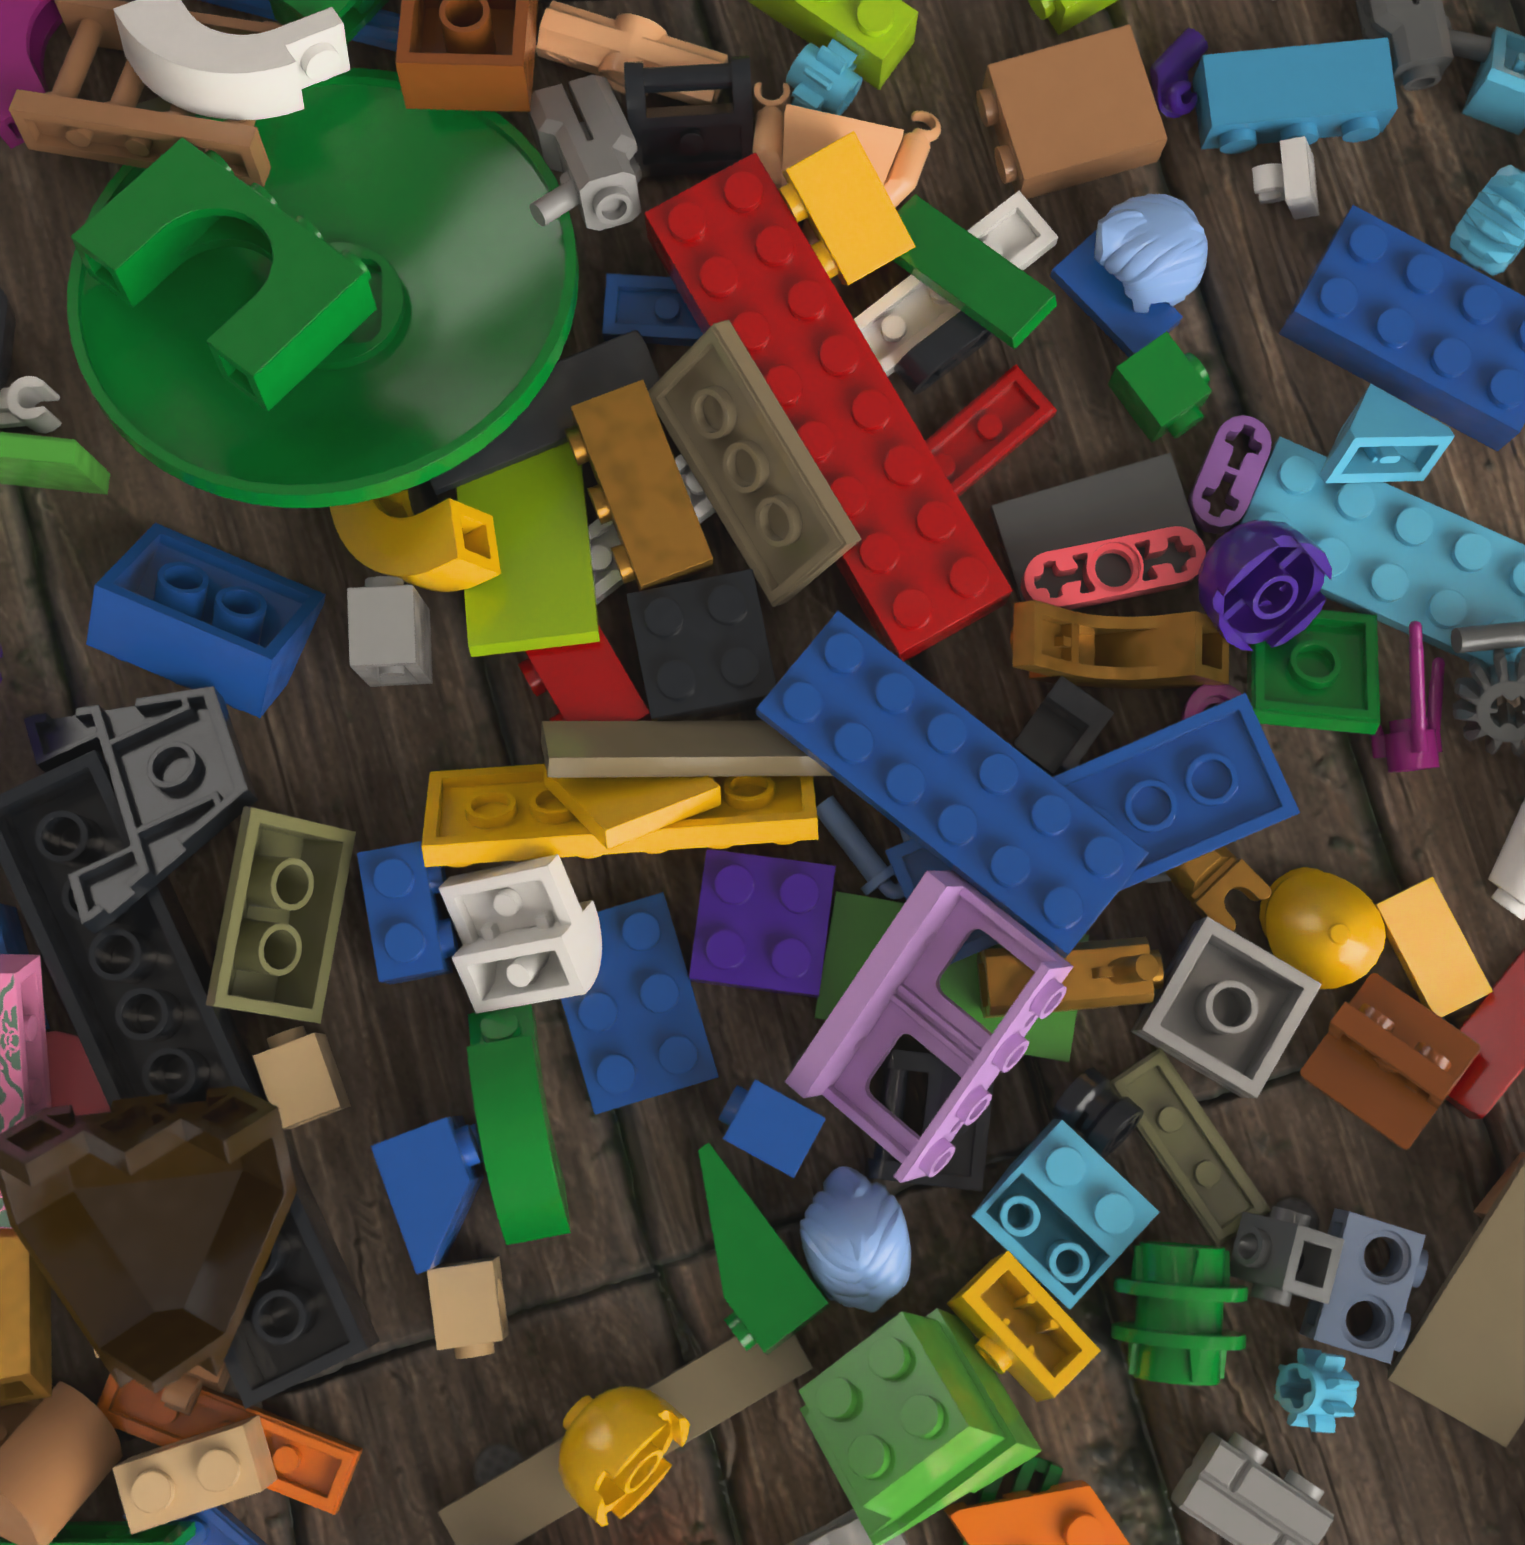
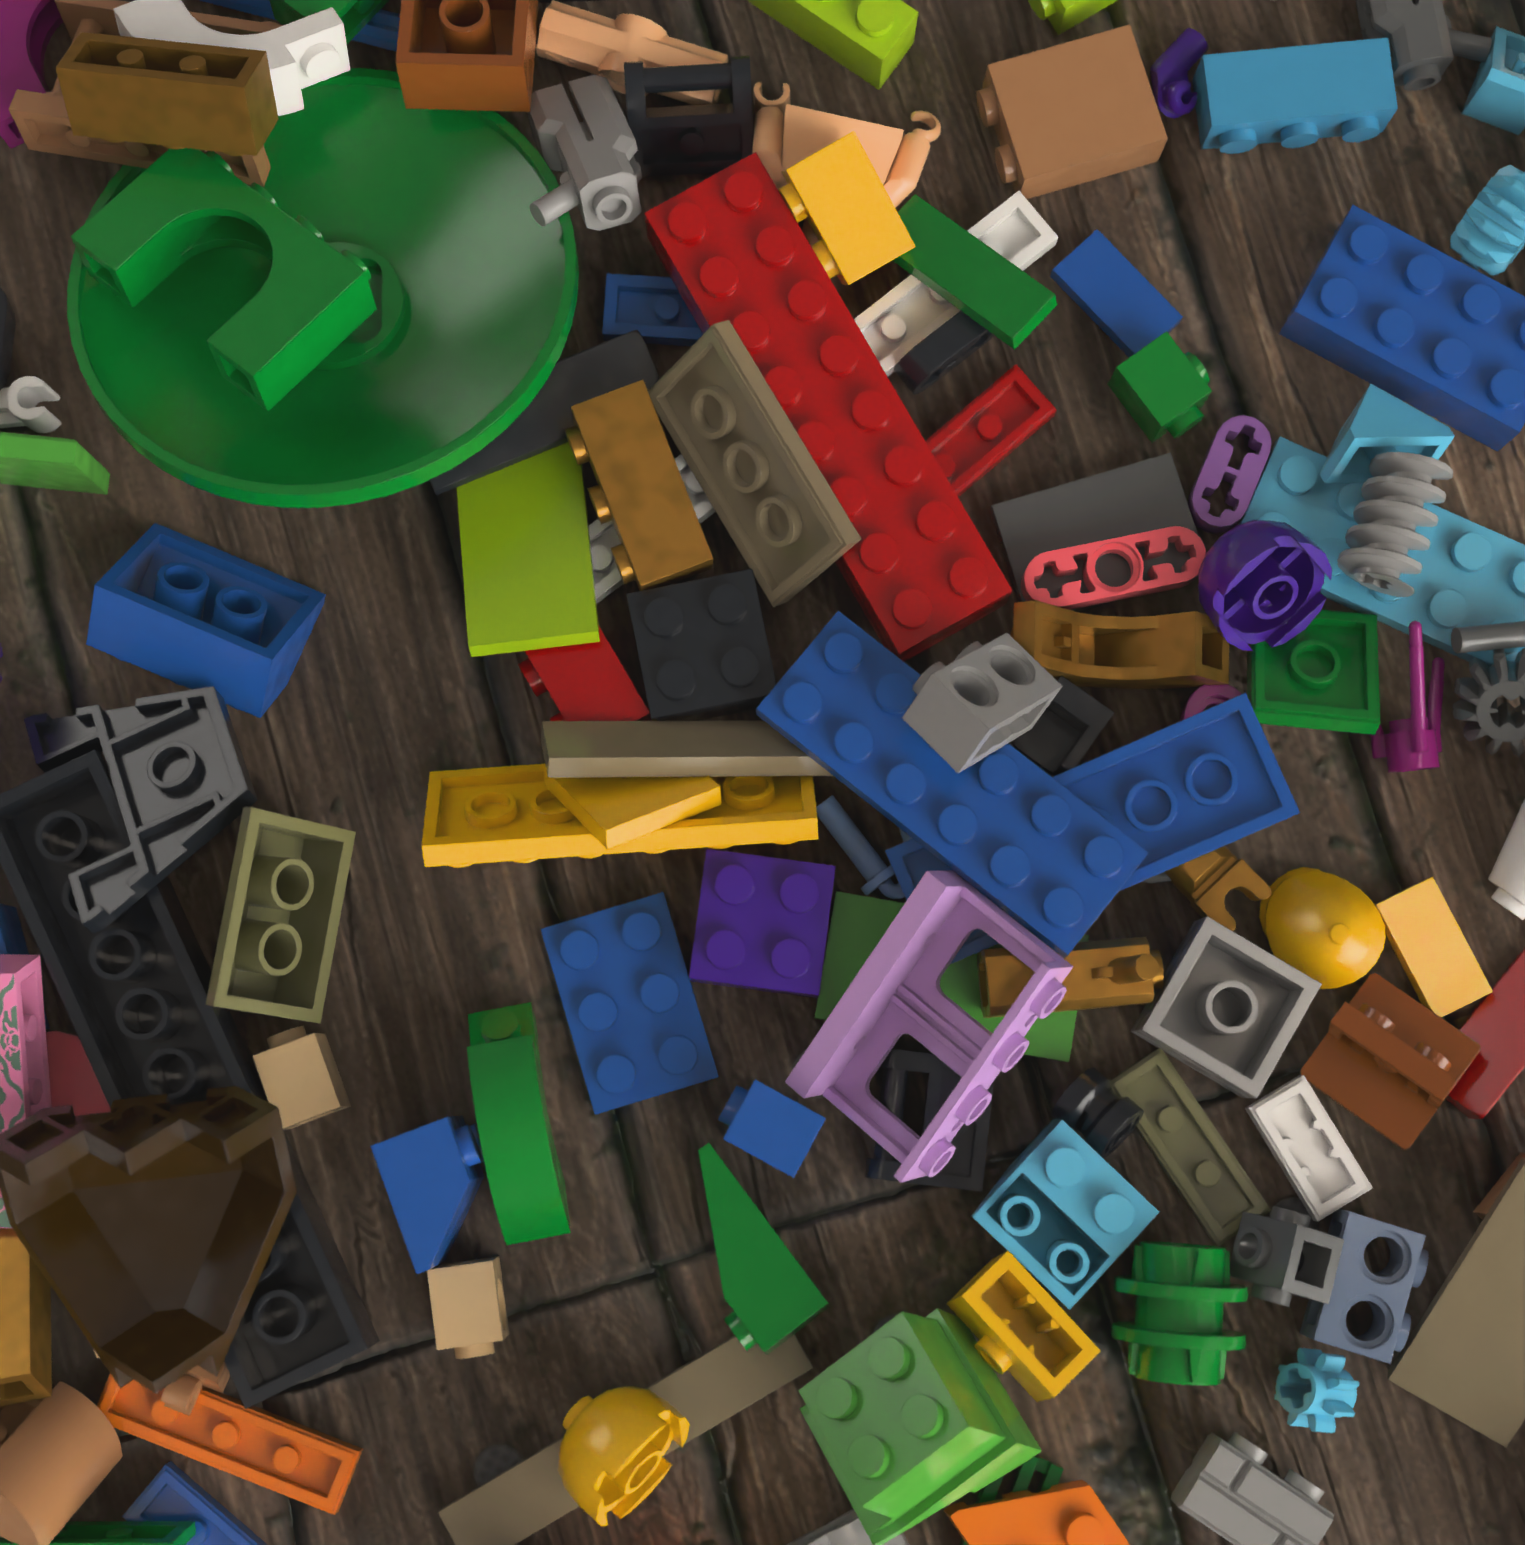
tan brick [112,1415,278,1534] -> none
yellow arch [330,489,501,592] -> none
light grey brick [347,576,433,687] -> none
blue brick [357,841,459,985] -> none
white brick [438,854,602,1014] -> none
medium azure gear [786,39,863,116] -> none
light blue hair [800,1166,911,1313] -> none
light blue hair [1094,194,1208,313] -> none
white tile [1252,136,1319,220] -> none
none -> pearl gold brick [56,32,279,156]
none -> light grey brick [903,633,1062,773]
none -> white plate [1245,1075,1373,1222]
none -> light grey piece [1337,452,1453,597]

